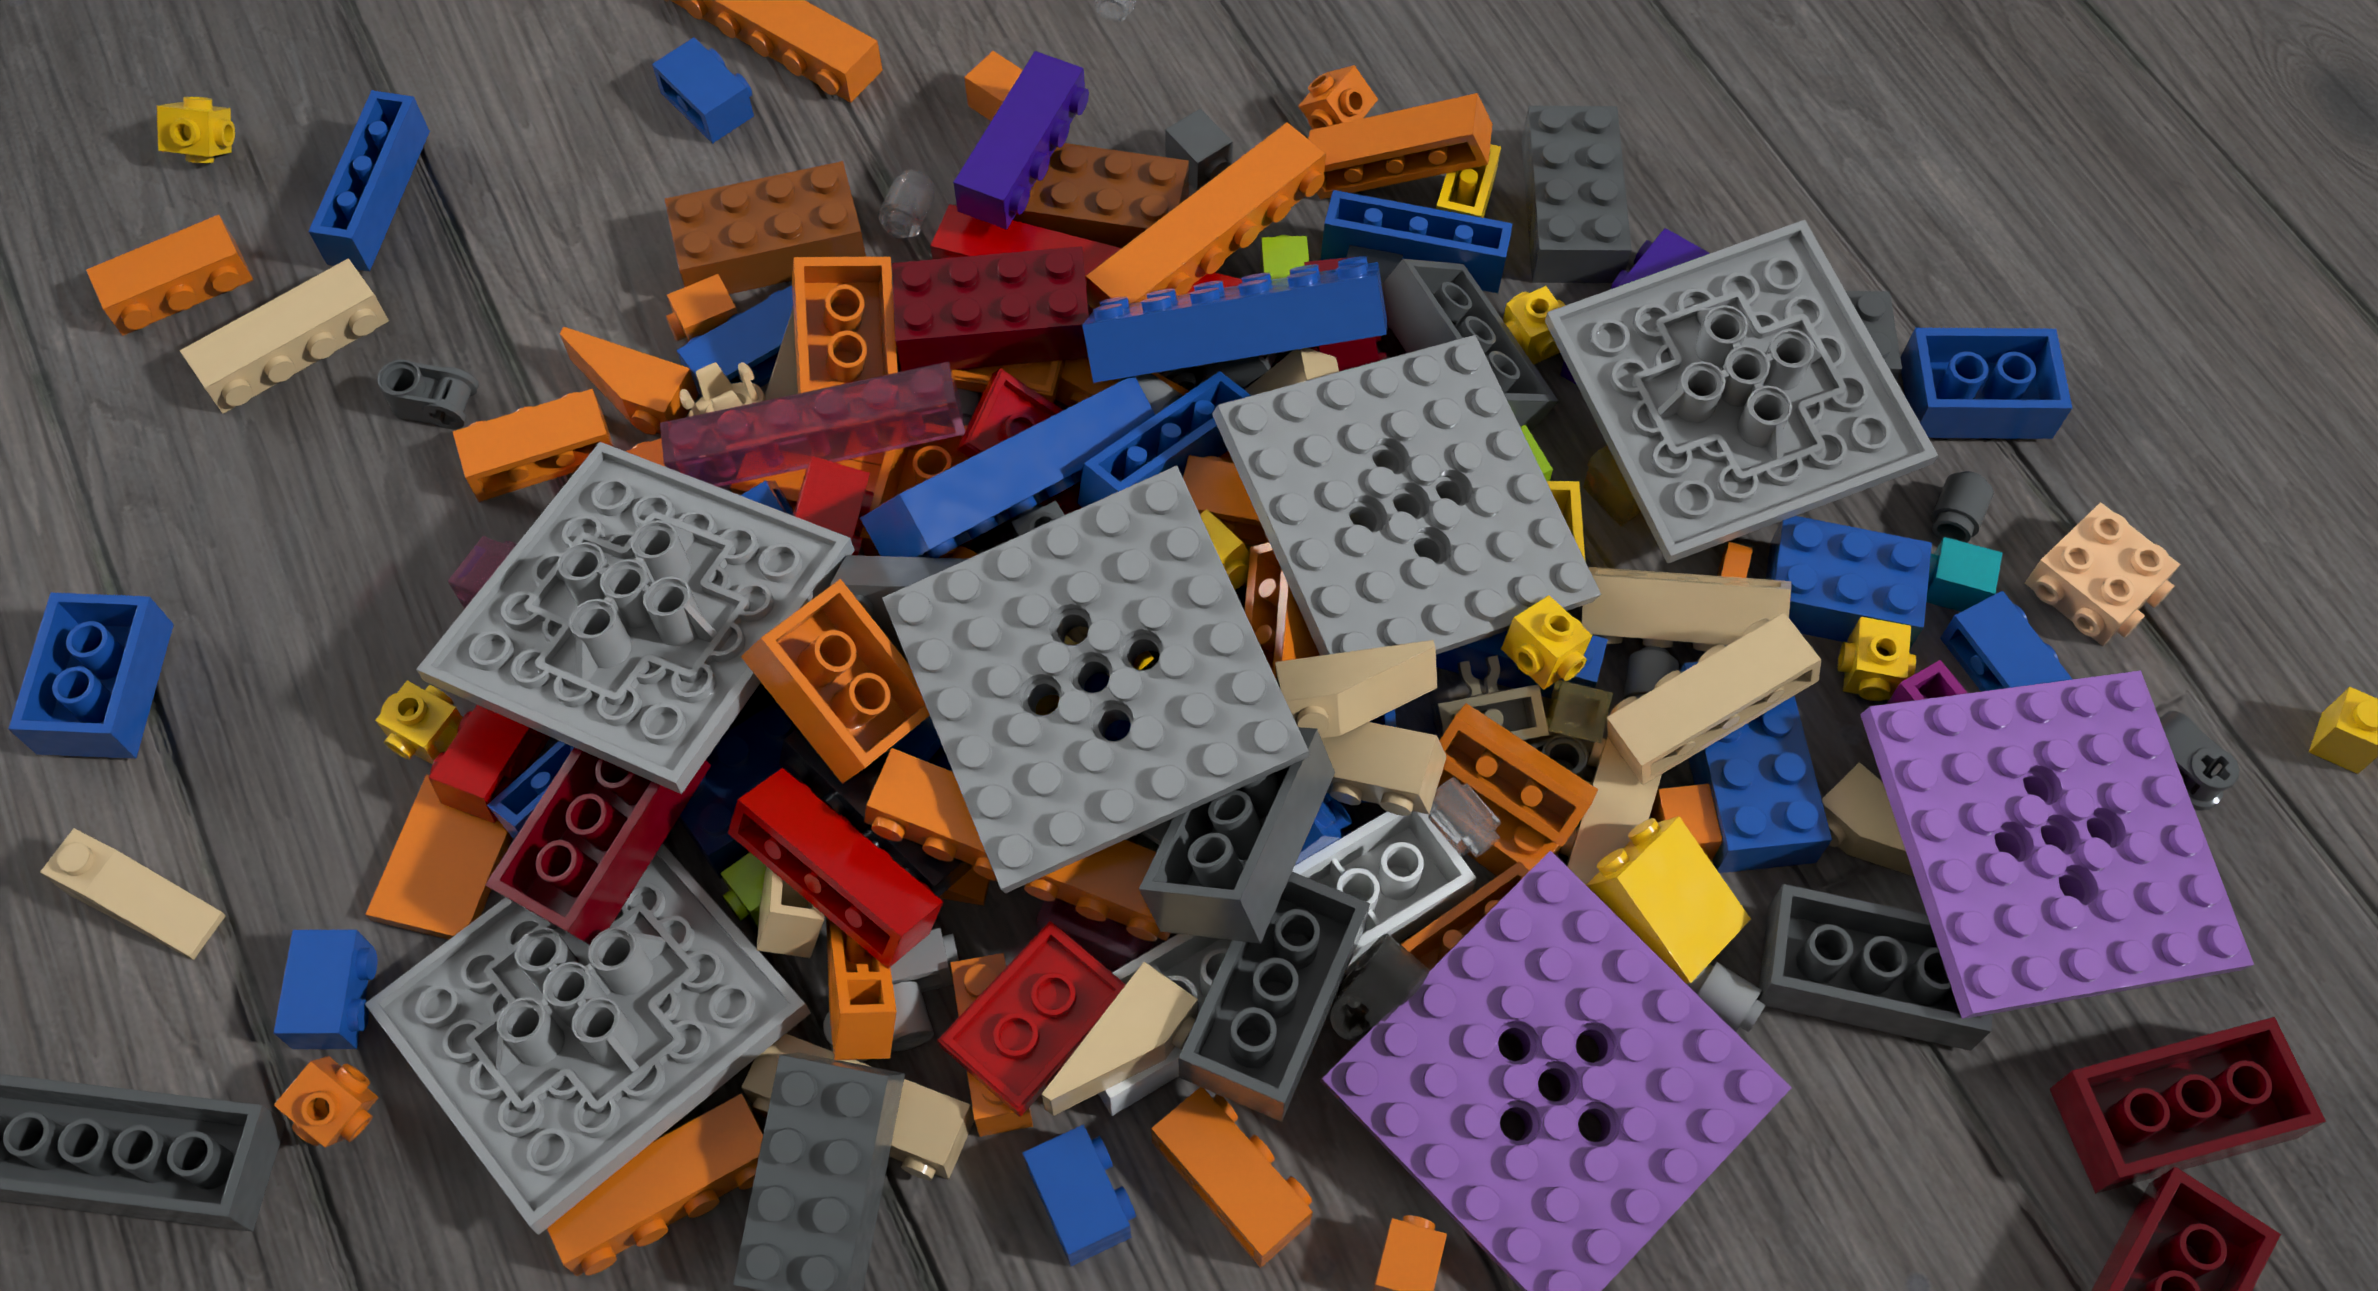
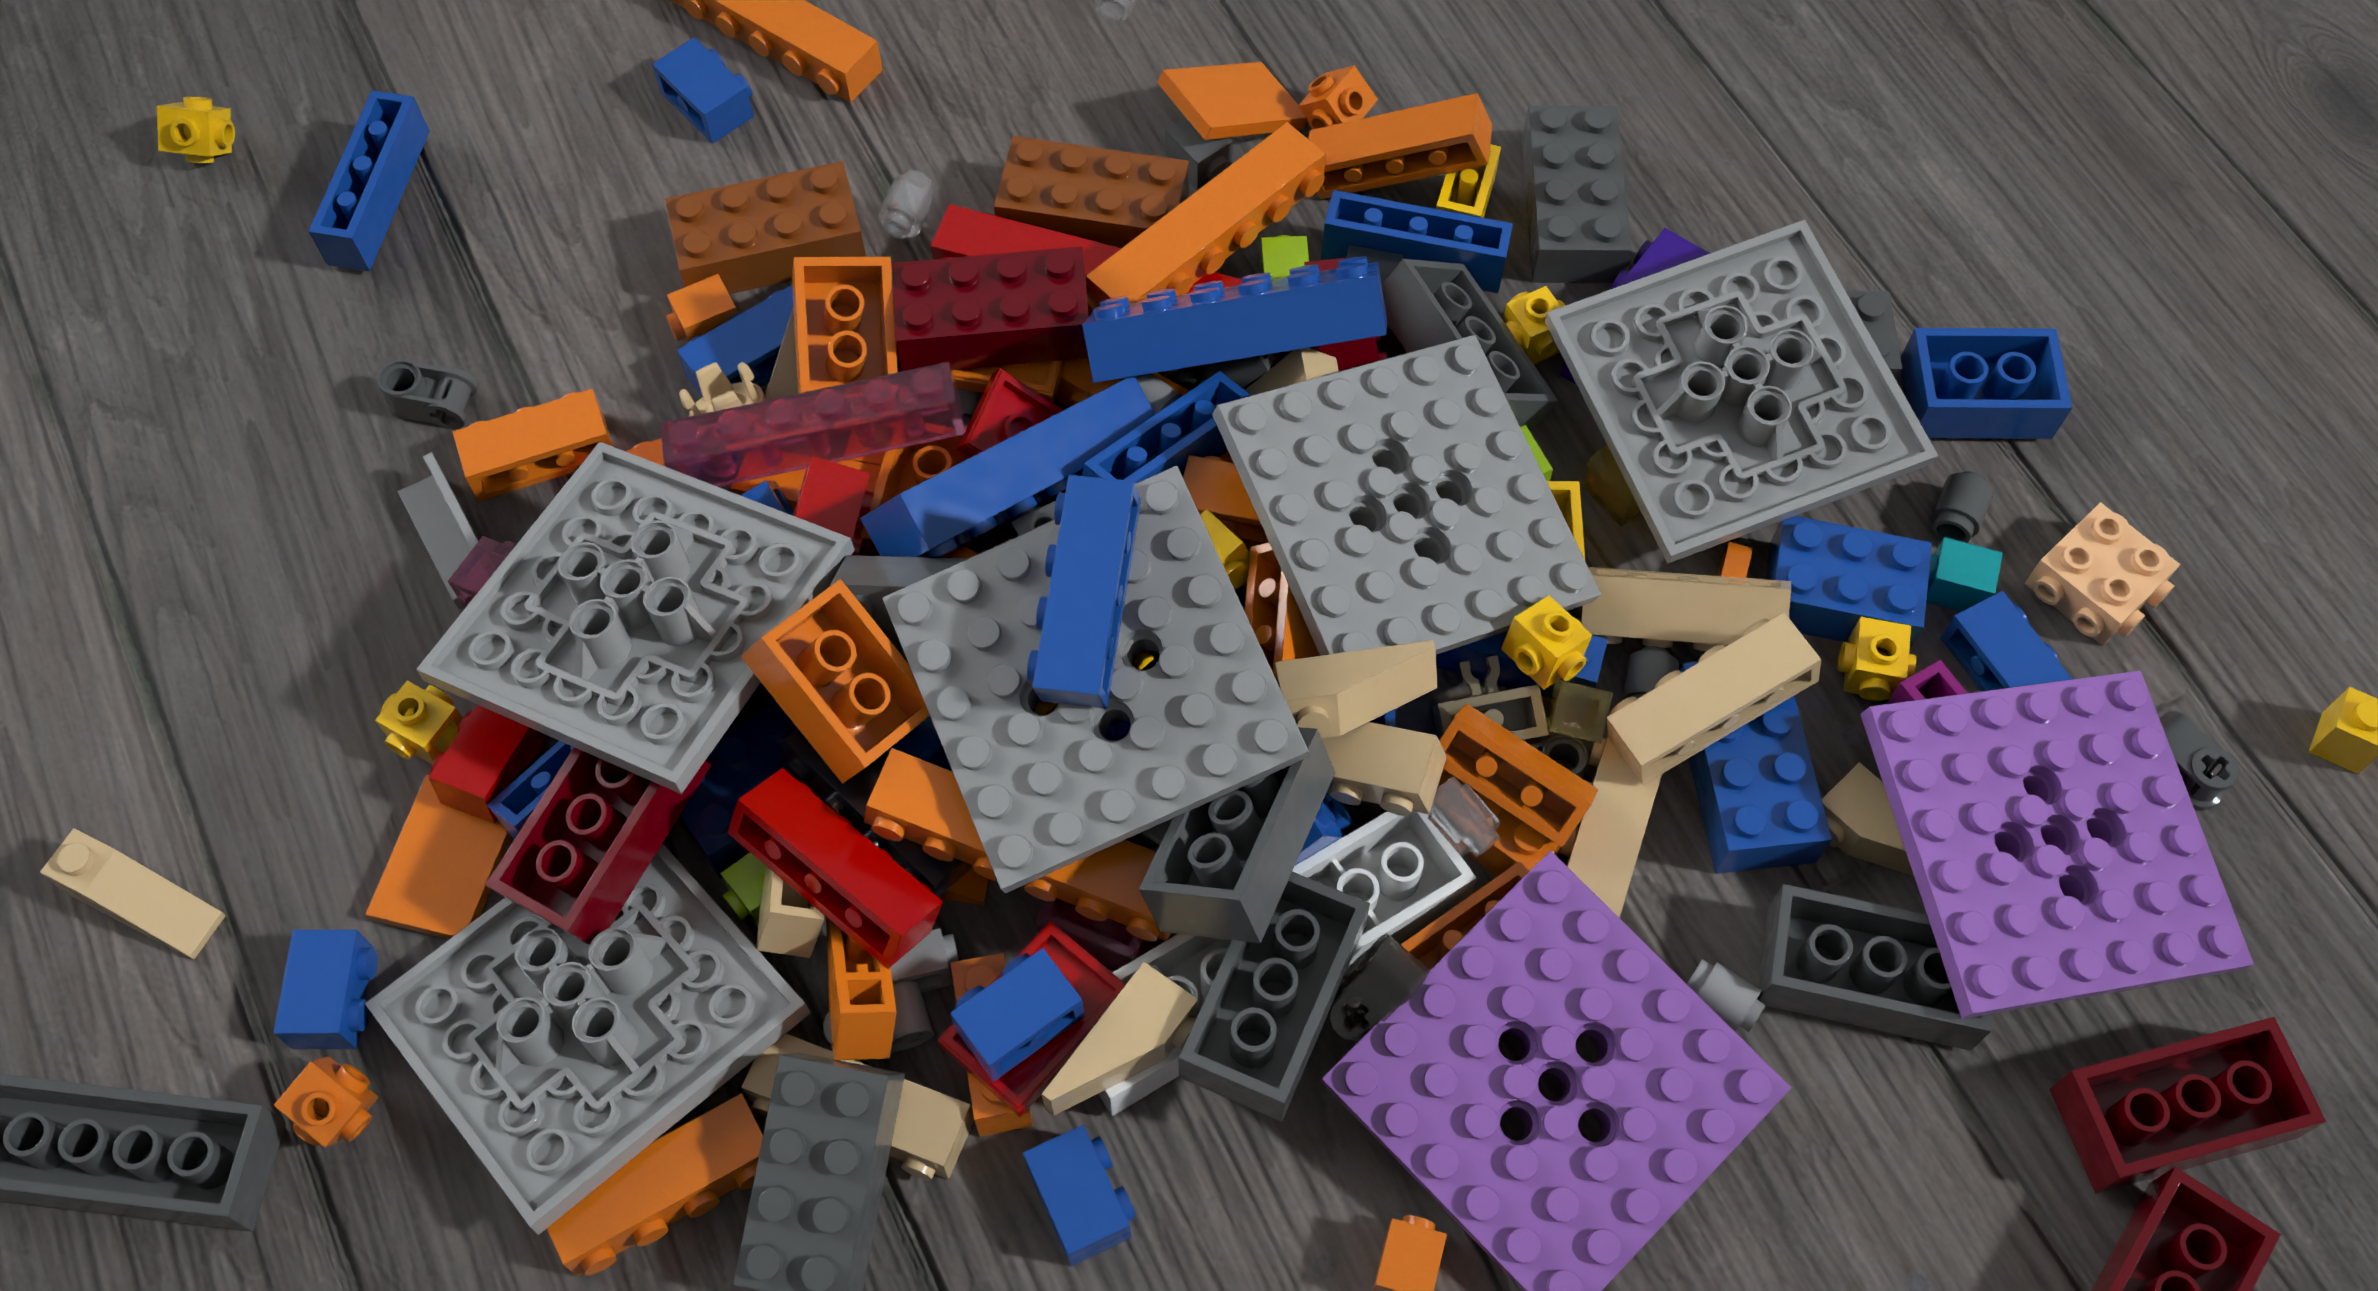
blue brick [8,592,174,759] -> none
orange brick [86,214,254,336] -> none
tan brick [180,258,389,414] -> none
orange slope [559,327,699,438] -> none
dark purple brick [953,51,1089,229] -> none
orange brick [964,51,1023,121] -> none
orange brick [1151,1087,1313,1268] -> none
yellow brick [1586,816,1751,984] -> none
orange brick [1650,784,1723,860] -> none
none -> light grey panel [397,452,495,609]
none -> blue brick [950,948,1085,1082]
none -> blue brick [1027,475,1141,709]
none -> orange tile [1157,62,1308,140]

